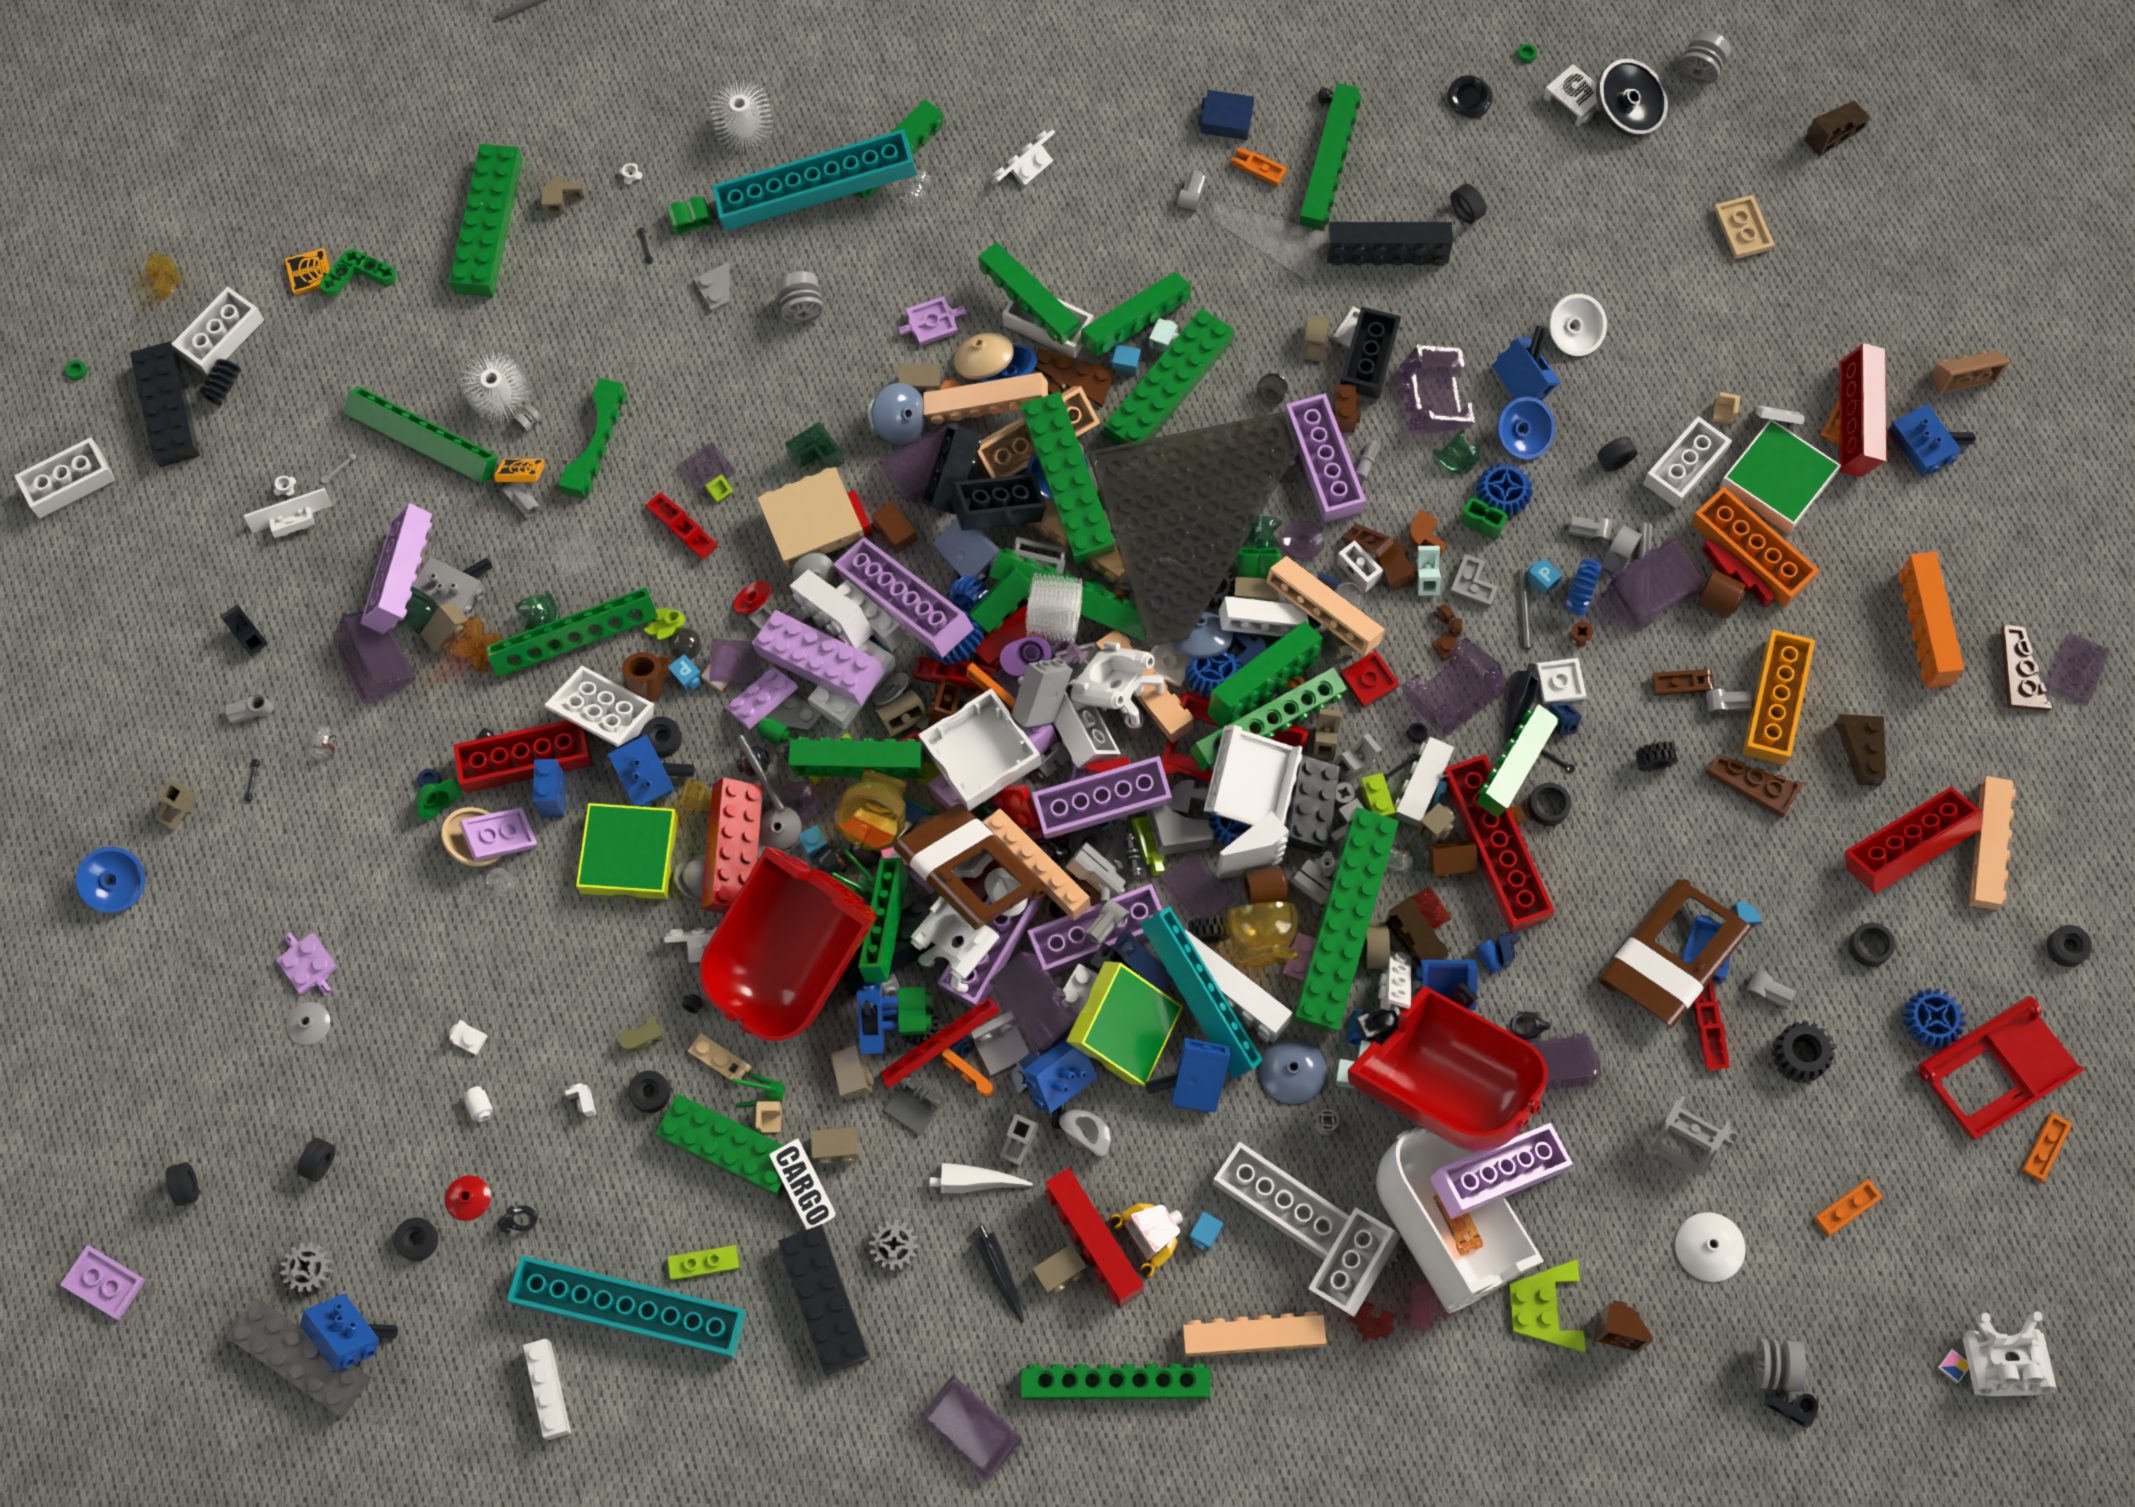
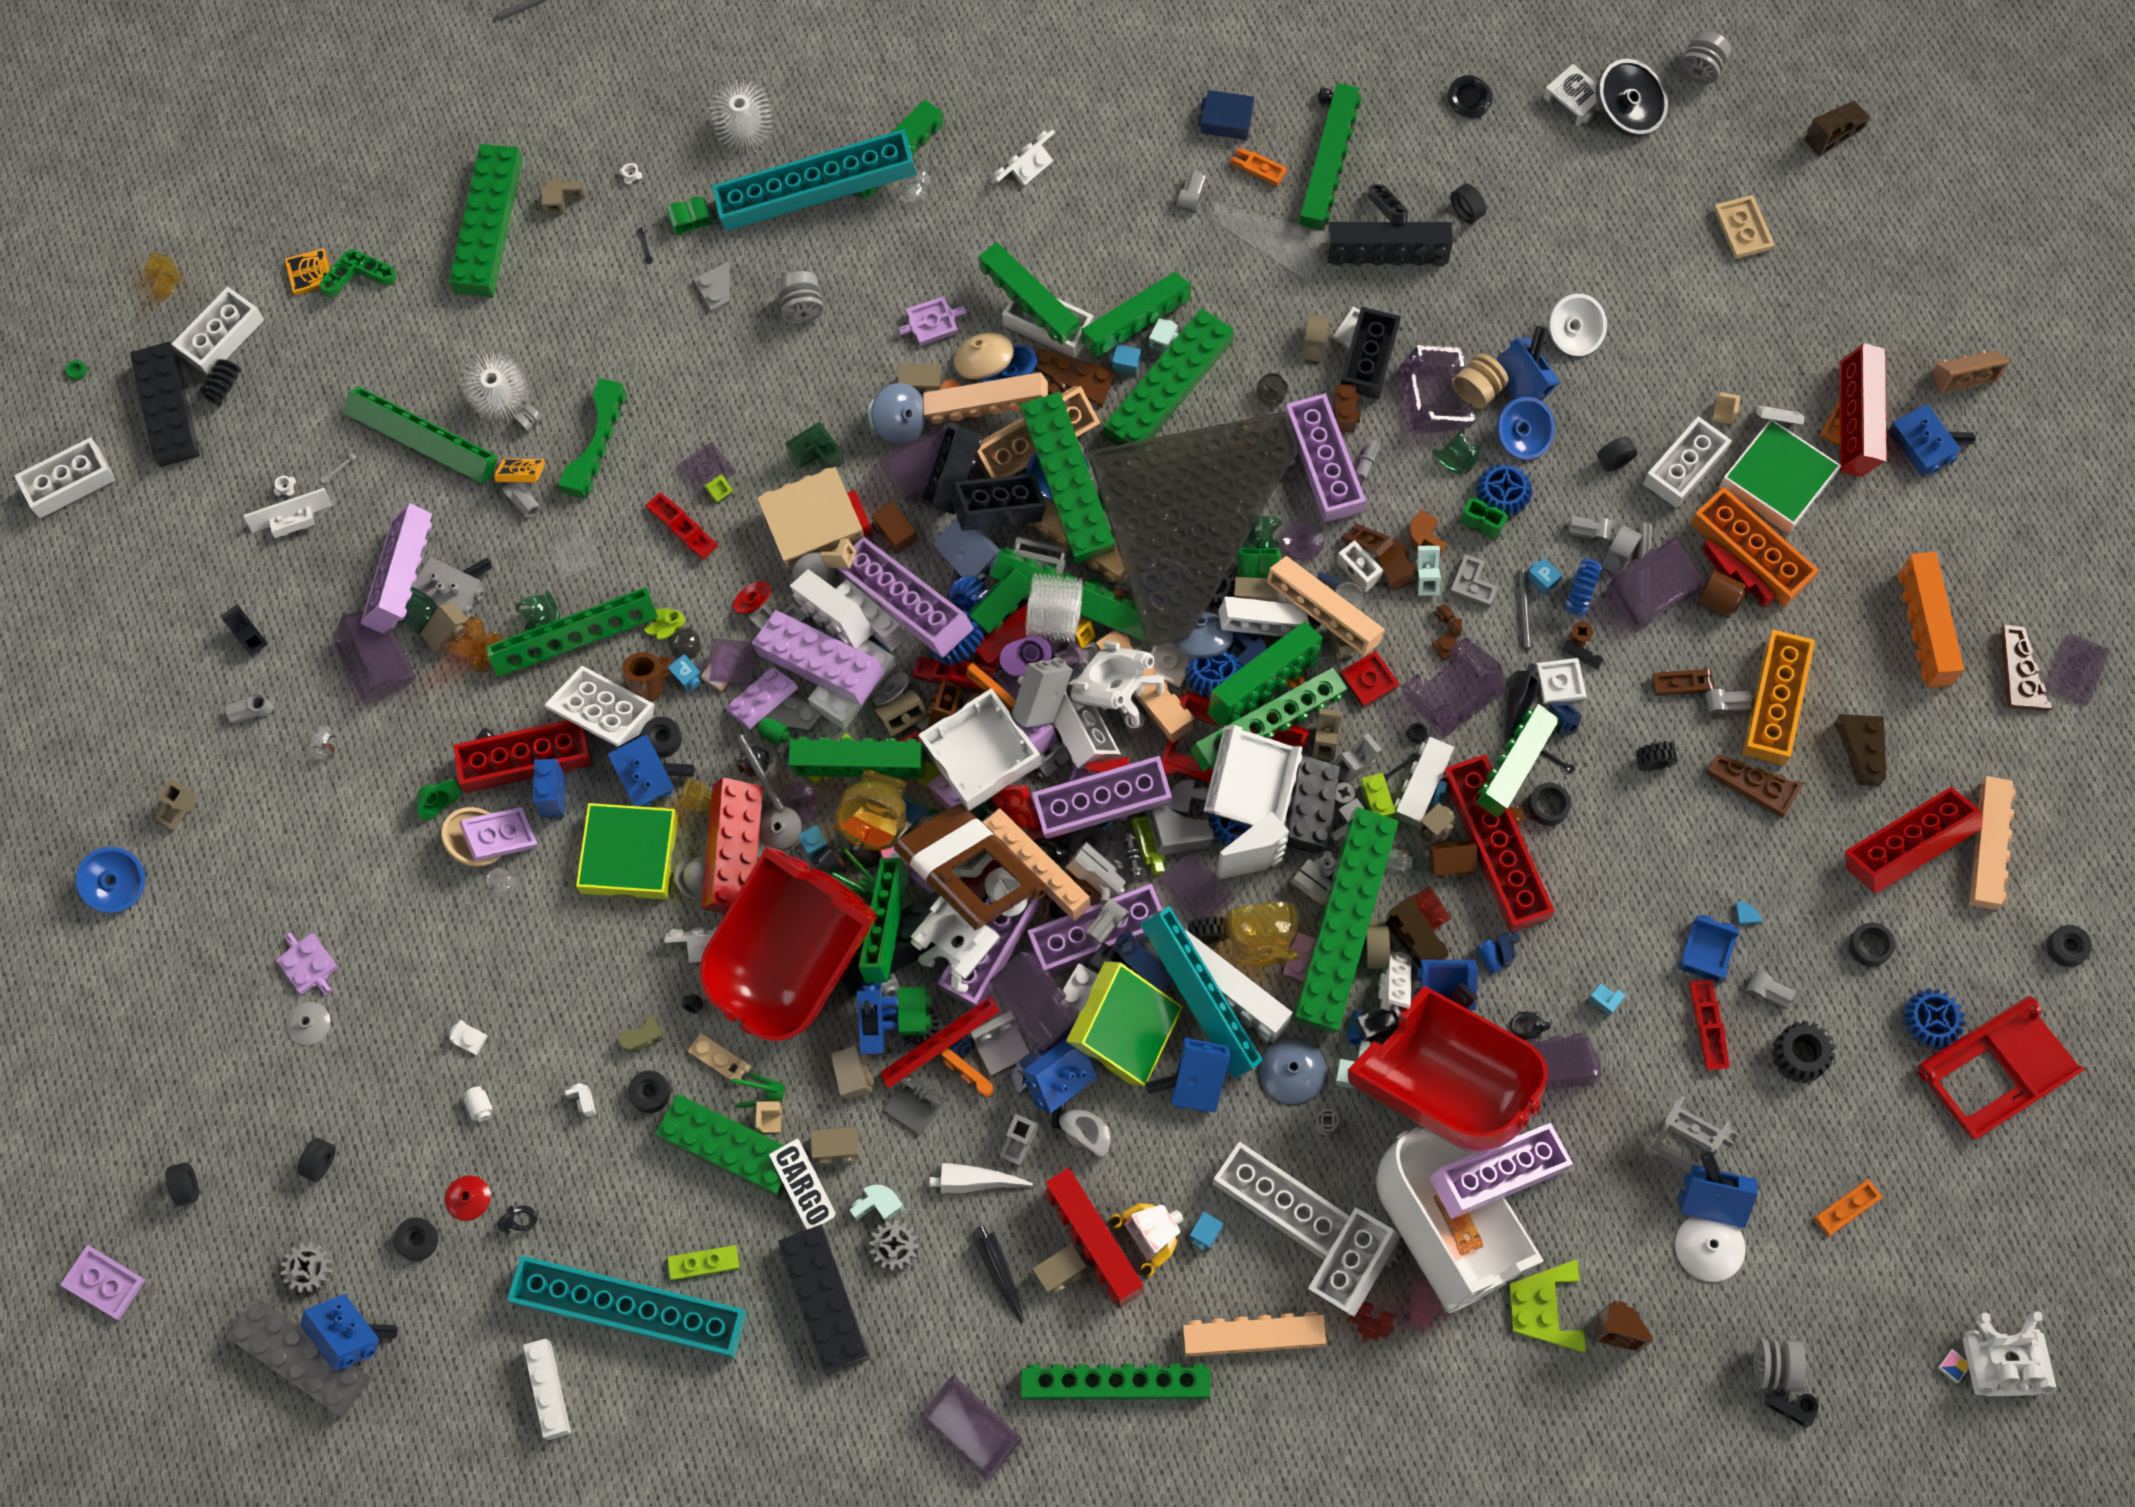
black hinge [244,759,260,802] -> none
dark blue tile [418,769,441,788] -> none
reddish brown piece [1243,865,1289,910] -> none
green tile [1517,44,1537,63] -> none
reddish brown piece [1597,879,1751,1029] -> none
orange tile [2021,1112,2072,1183] -> none
none -> tan panel [820,539,856,569]
none -> light aqua brick [850,1185,904,1222]
none -> yellow brick [1059,617,1096,650]
none -> black beam [1368,184,1408,224]
none -> tan wheel [1452,353,1509,409]
none -> black axle [1562,640,1603,669]
none -> medium azure panel [1587,984,1625,1017]
none -> blue piece [1677,1150,1757,1228]

